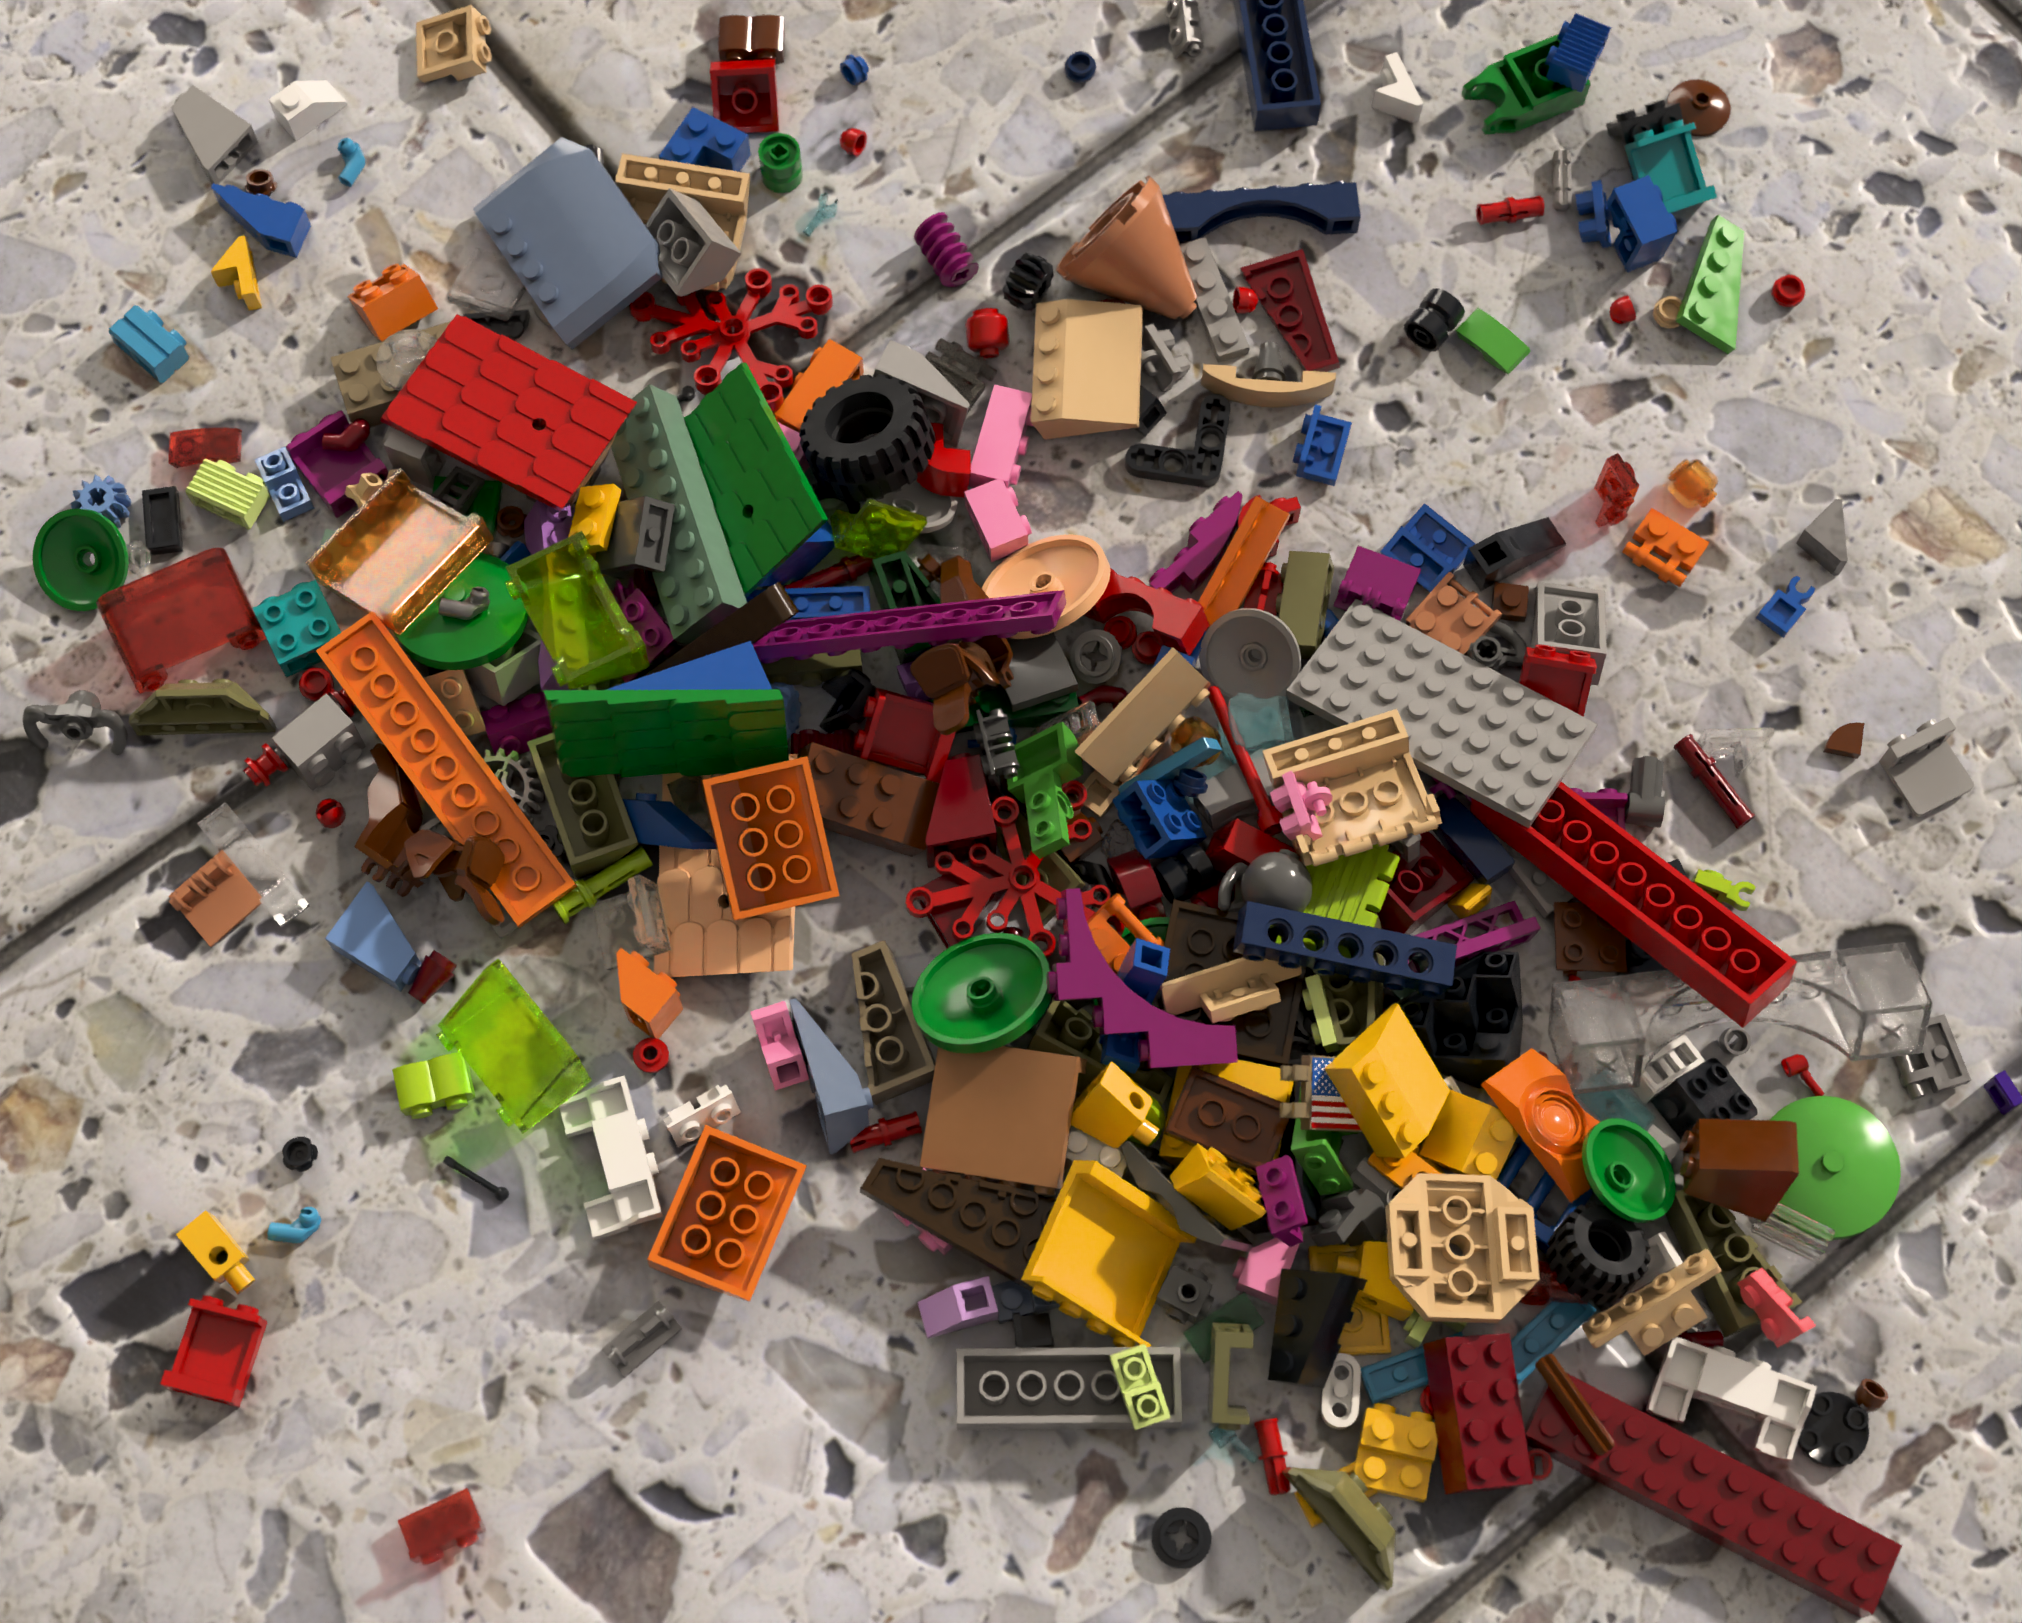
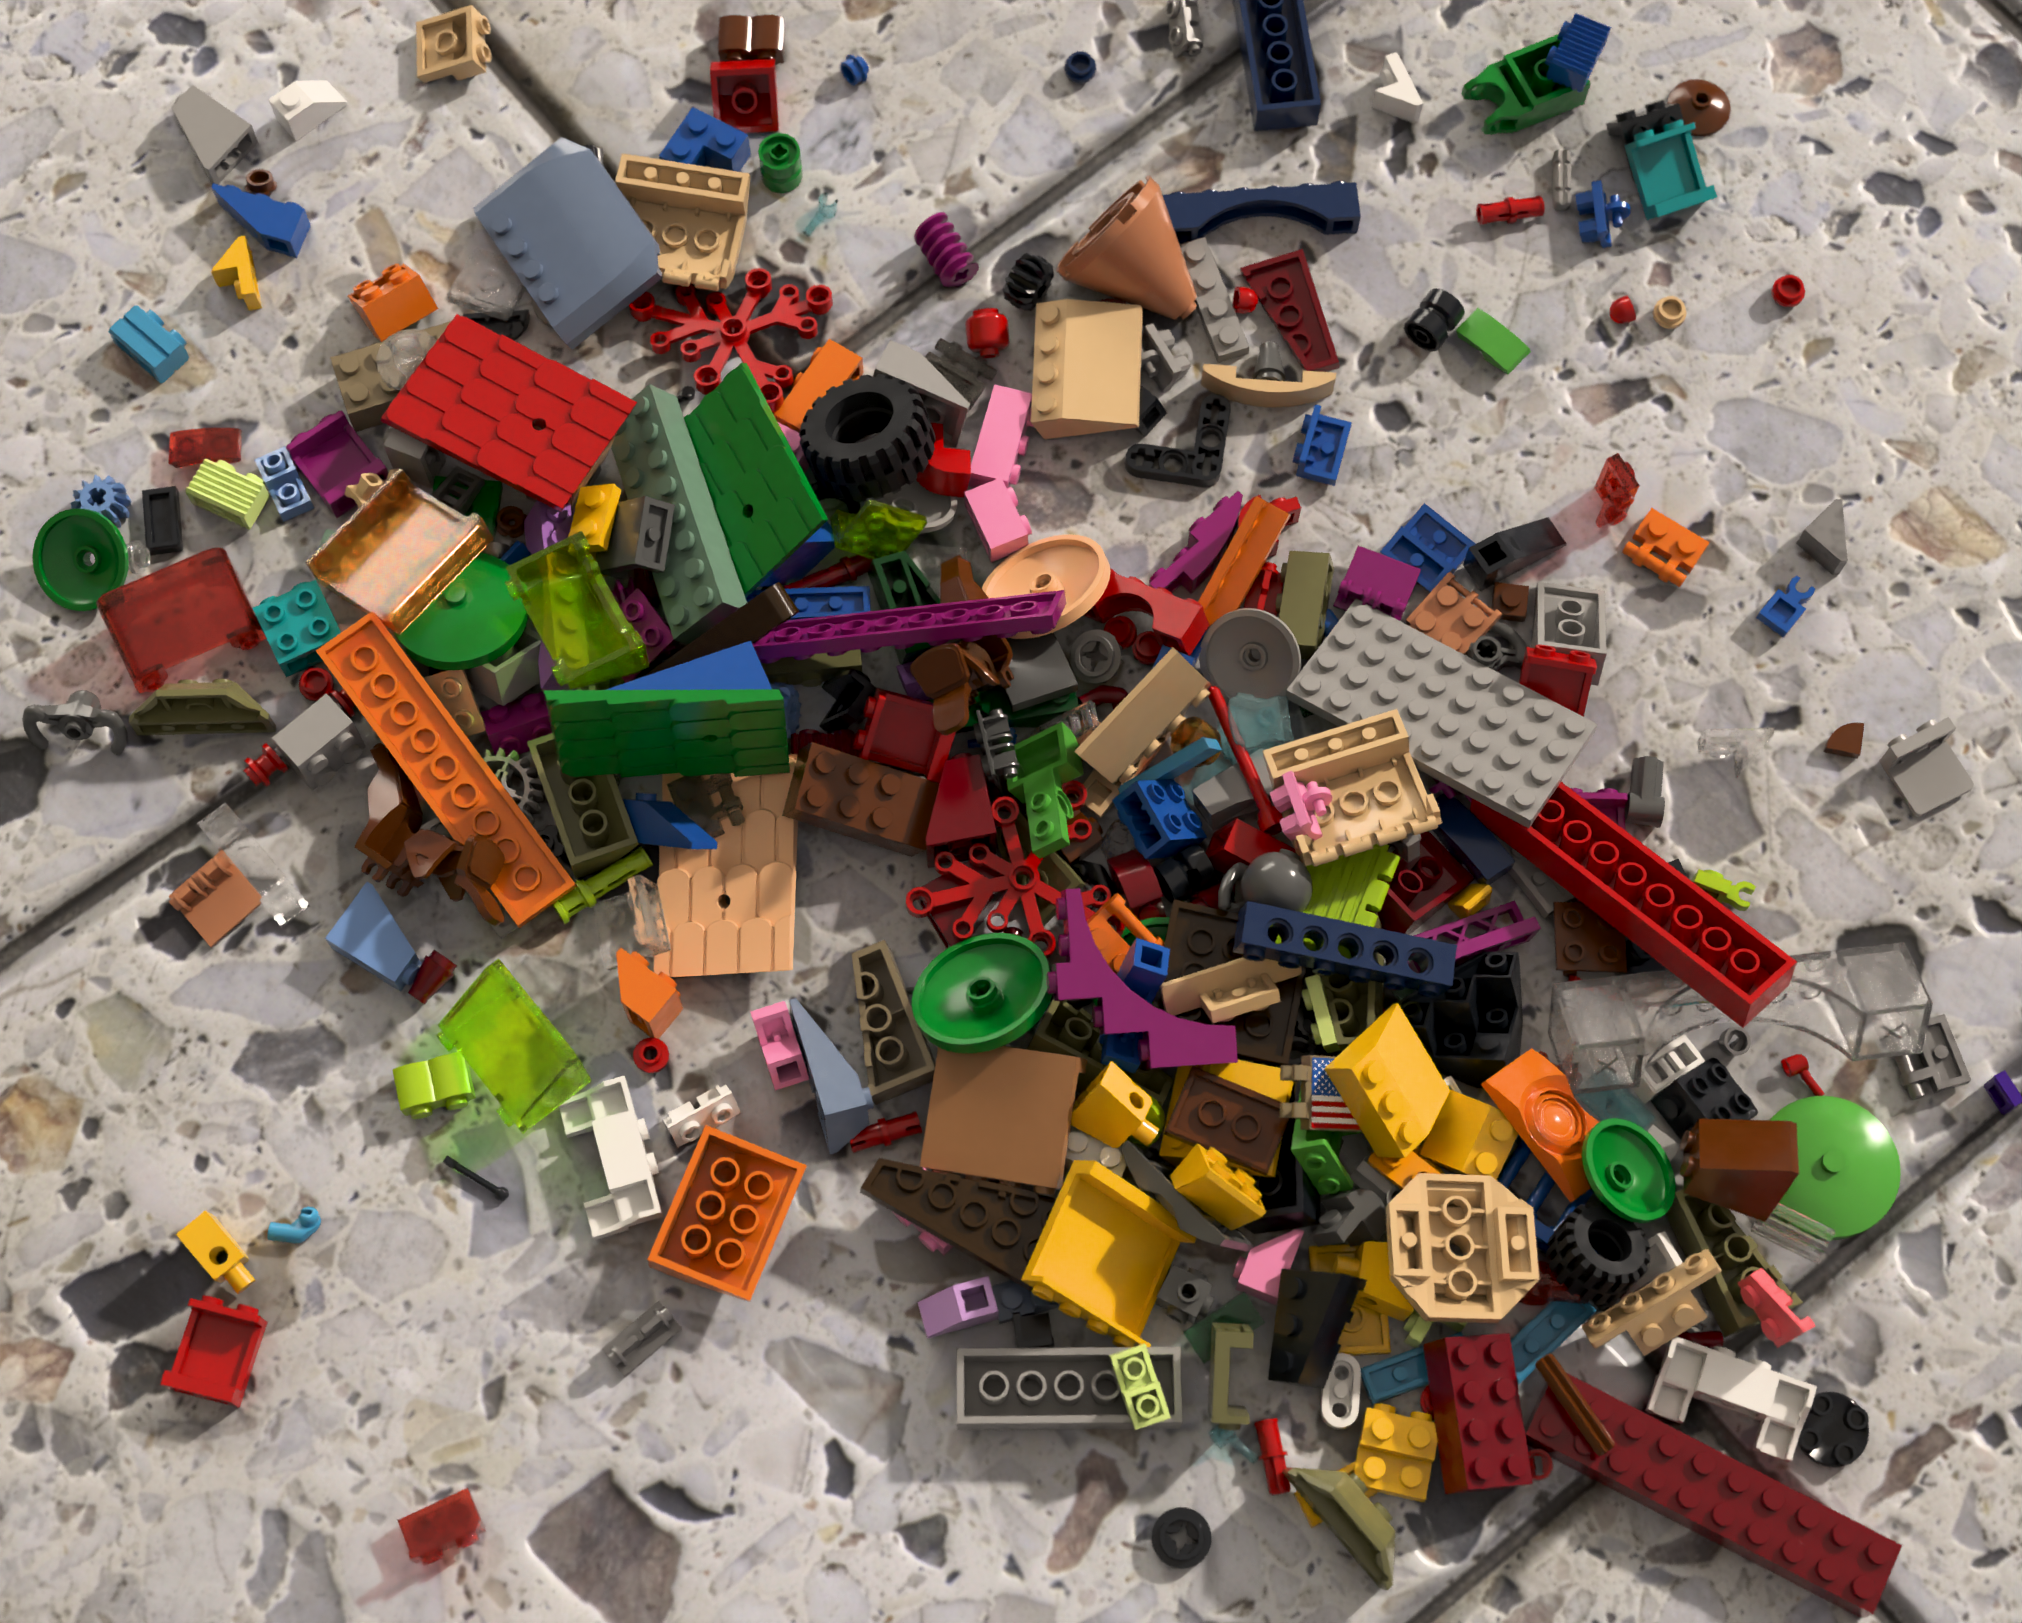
black plate [282,1136,318,1172] -> none
red hinge [316,798,346,828] -> none
dark red arm [322,419,370,452] -> none
dark azure arm [337,138,366,187] -> none
flat silver arm [438,586,490,620] -> none
light grey slope [645,188,741,297] -> none
orange slope [701,756,840,921] -> none
red hinge [839,128,867,156] -> none
reddish brown plate [917,553,941,584] -> none
dark blue plate [1173,768,1208,797] -> none
magenta bracket [1255,1155,1308,1247] -> none
blue brick [1606,175,1678,273] -> none
clear orange head [1667,458,1718,509] -> none
dark red pin [1673,734,1755,829] -> none
wing [1675,214,1744,354] -> none
reddish brown hinge [1854,1379,1888,1412] -> none

